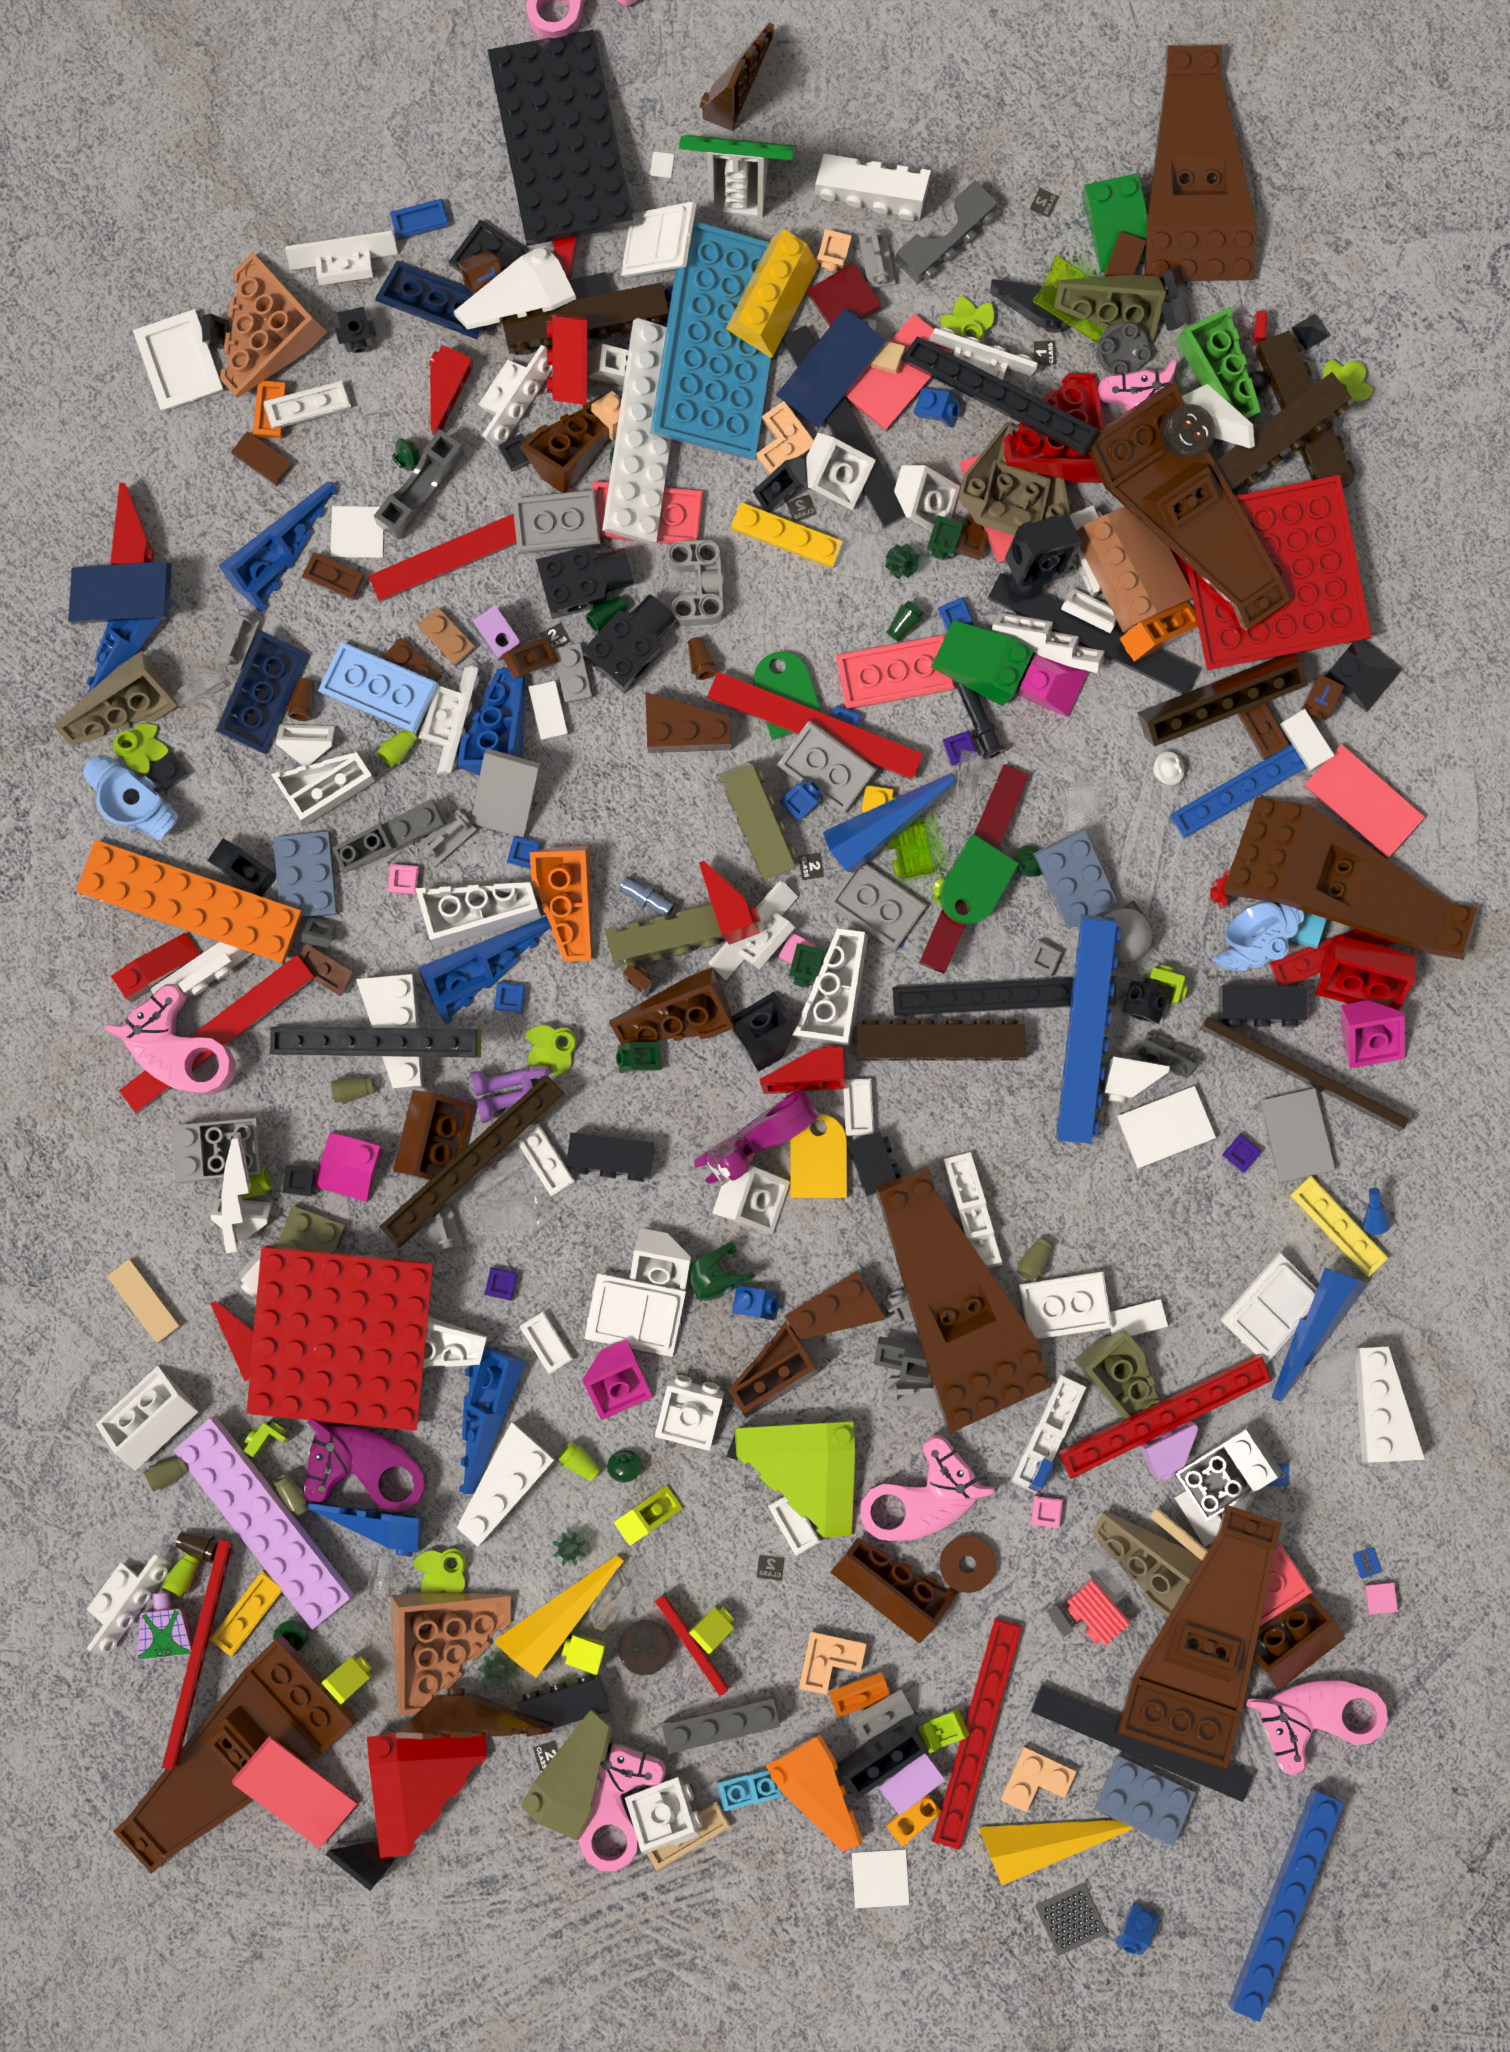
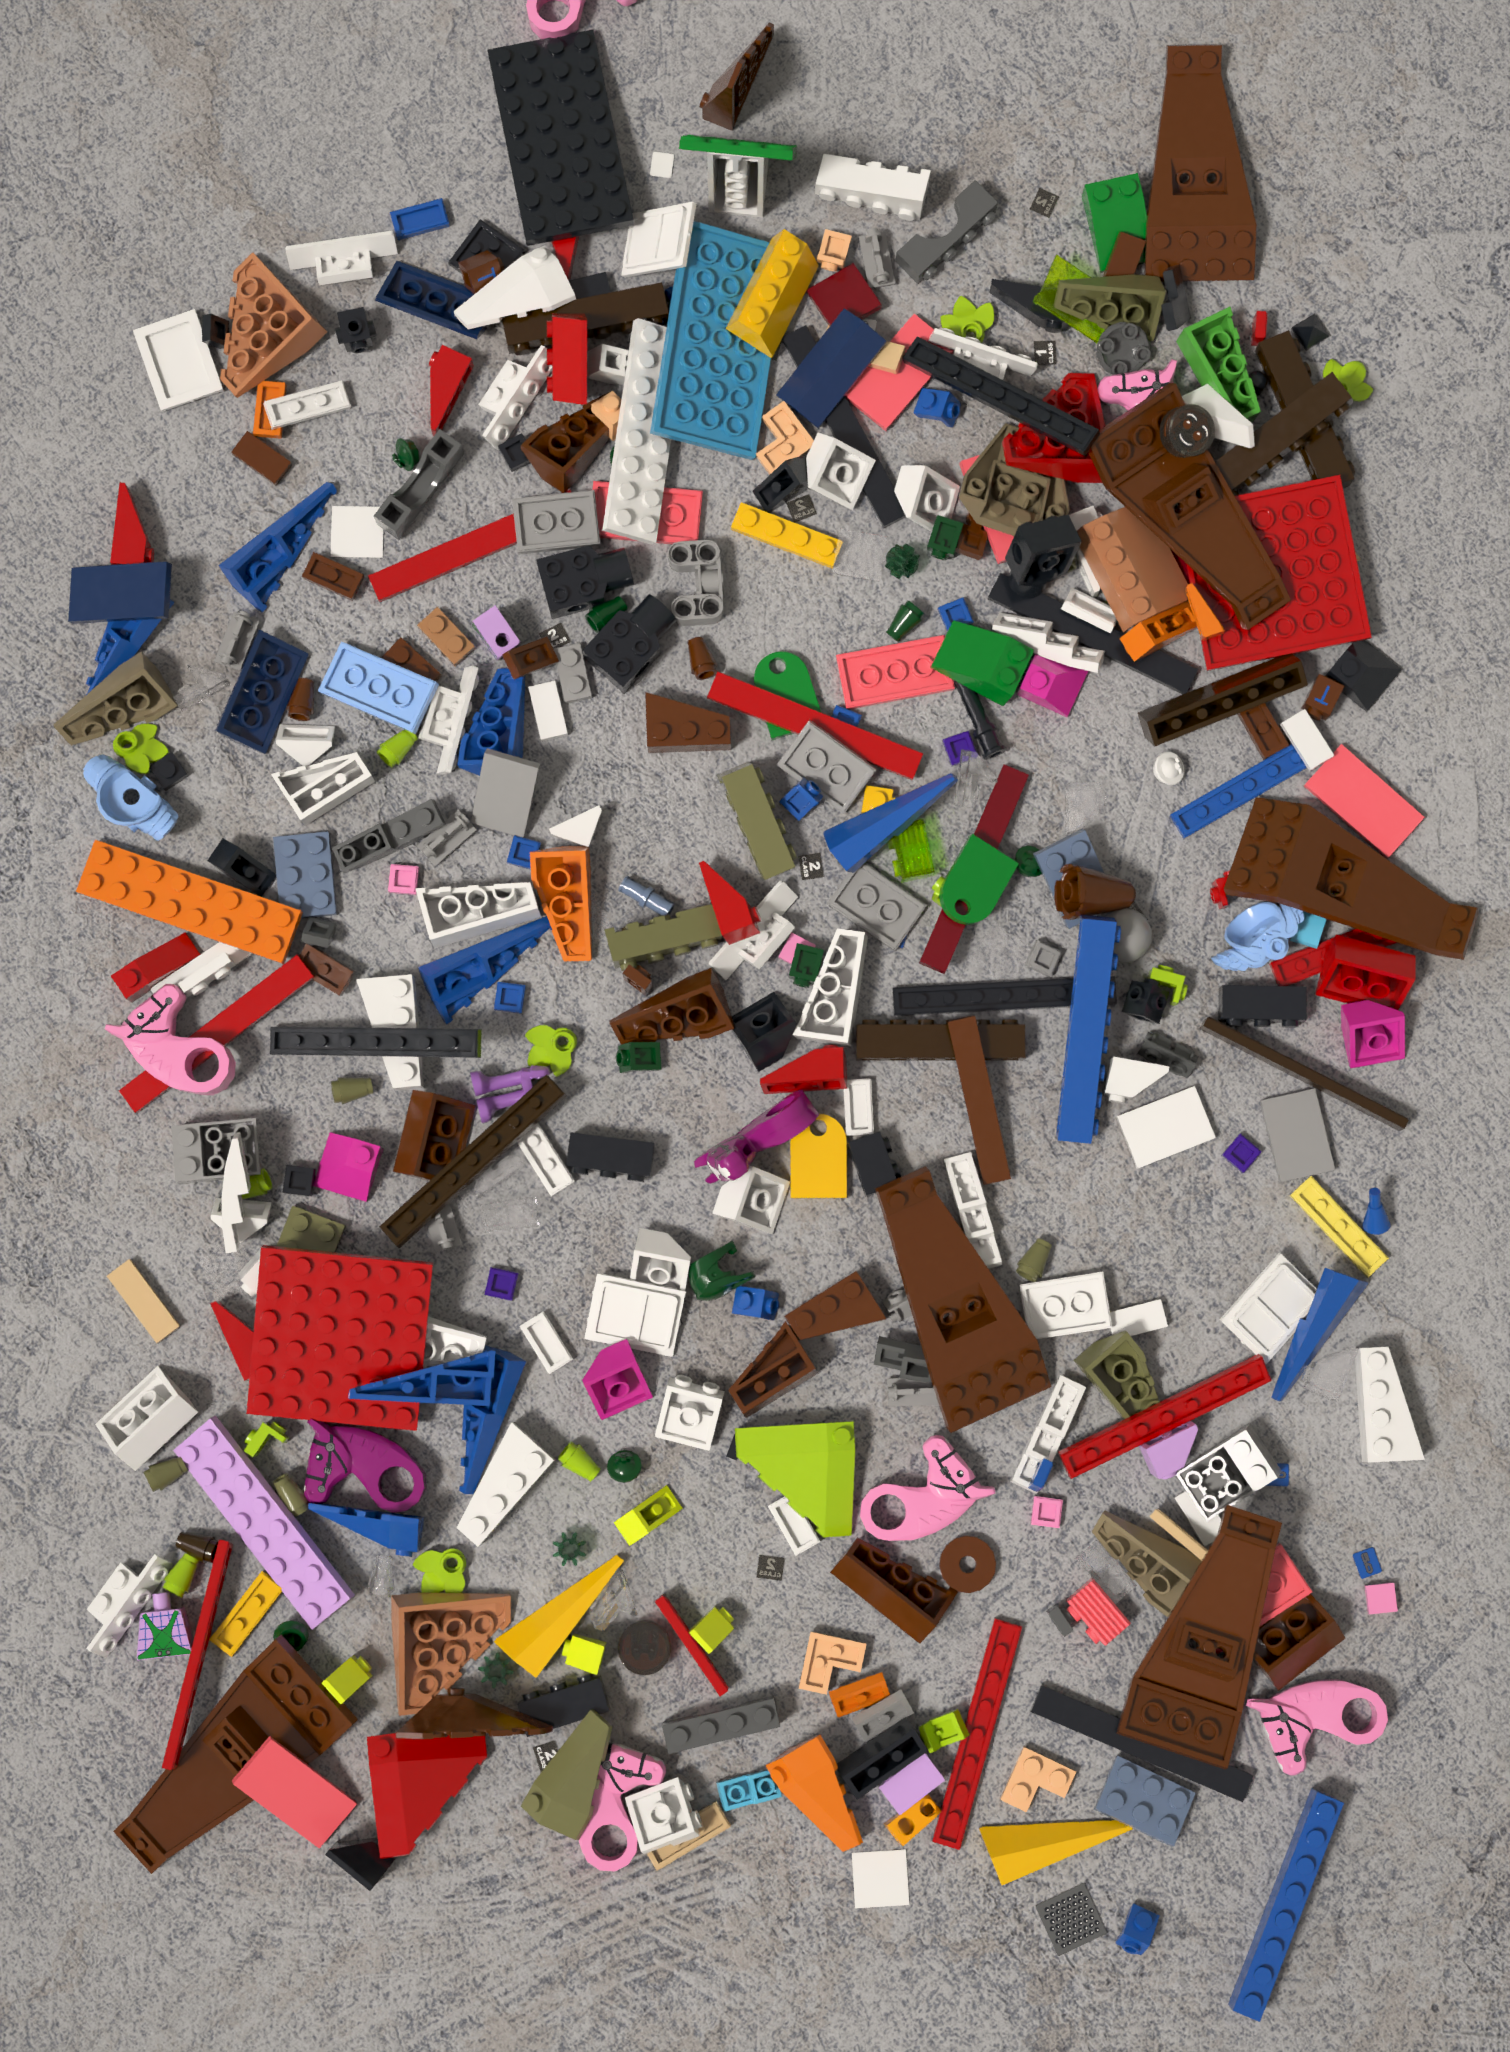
none -> blue wedge [348,1350,496,1406]
none -> white slope [549,805,602,847]
none -> reddish brown tile [947,1015,1011,1185]
none -> reddish brown cone [1054,864,1136,920]
none -> orange slope [1185,583,1225,641]

